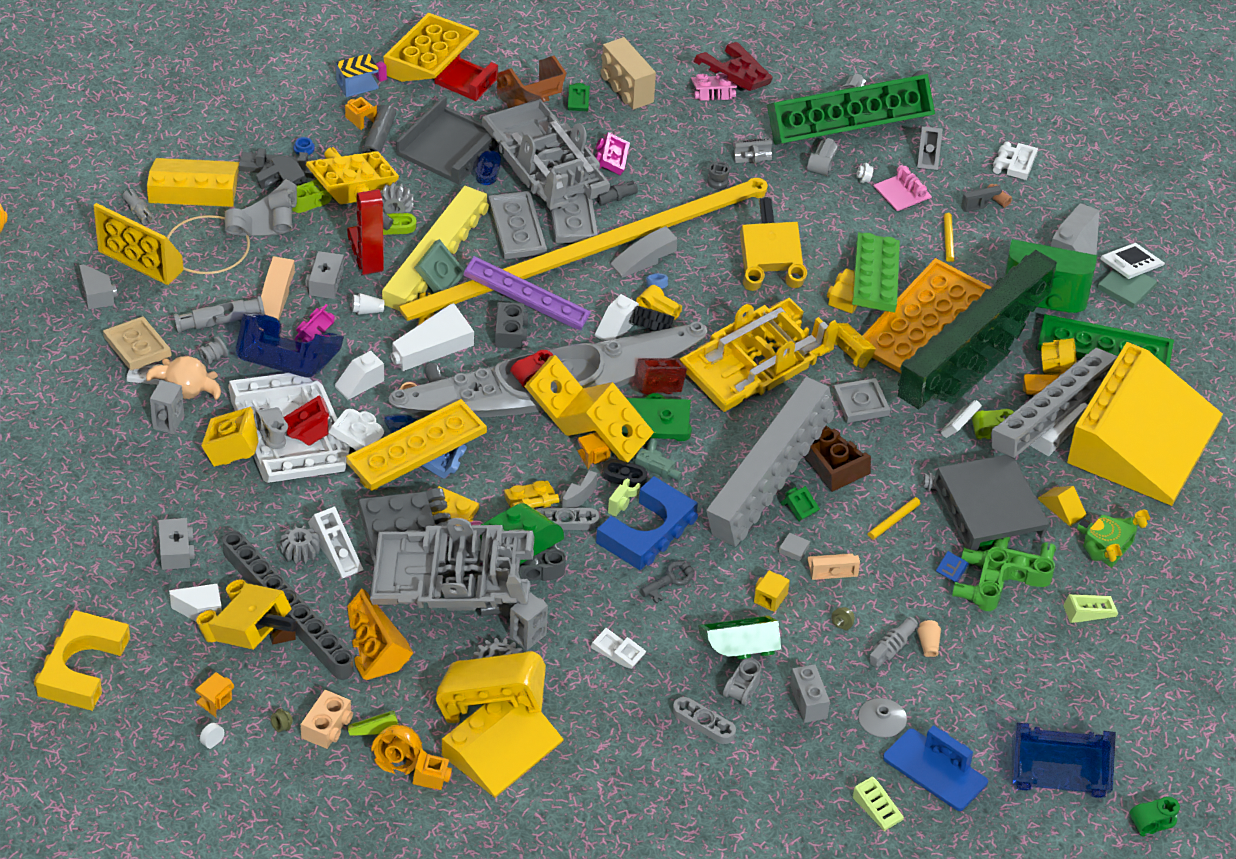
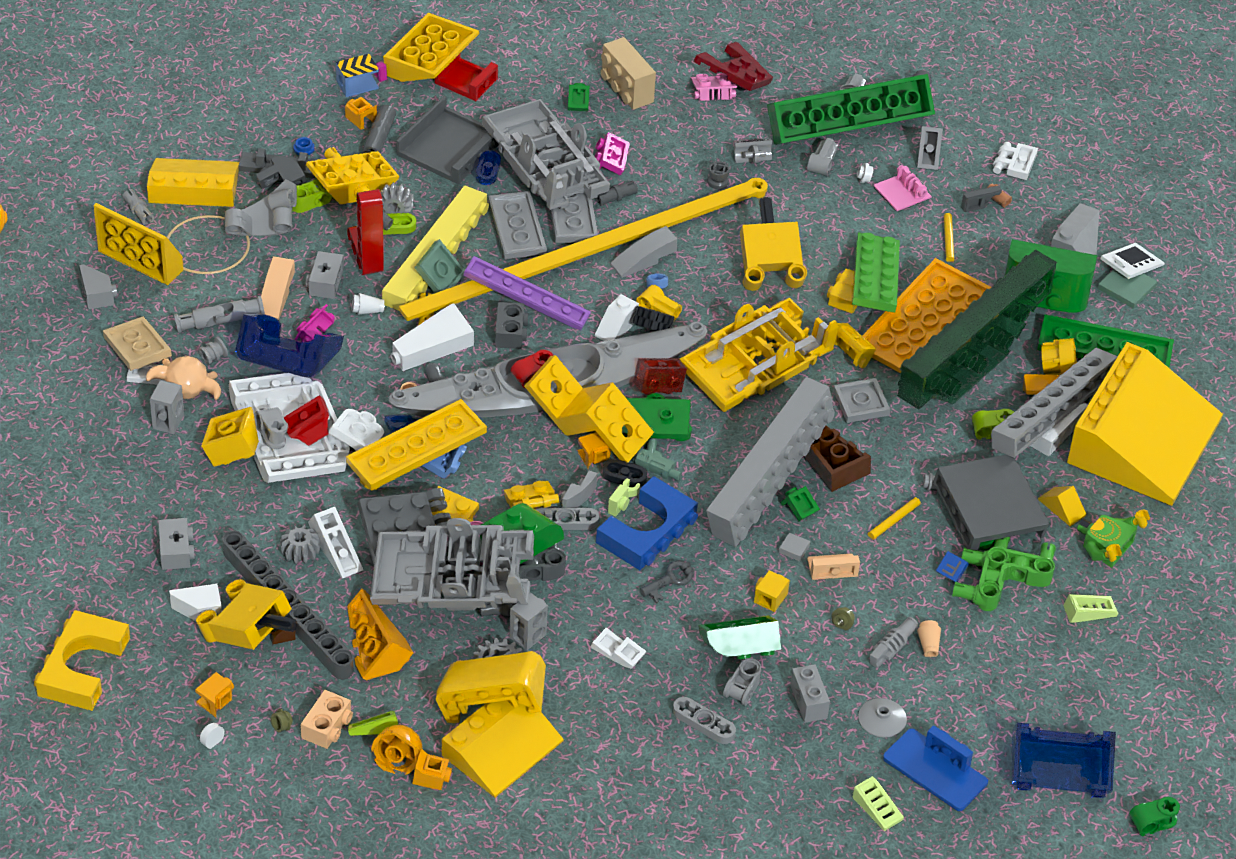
white slope [335,351,384,400] -> none
dark orange slope [497,55,567,109] -> none
white tile [941,400,982,438] -> none

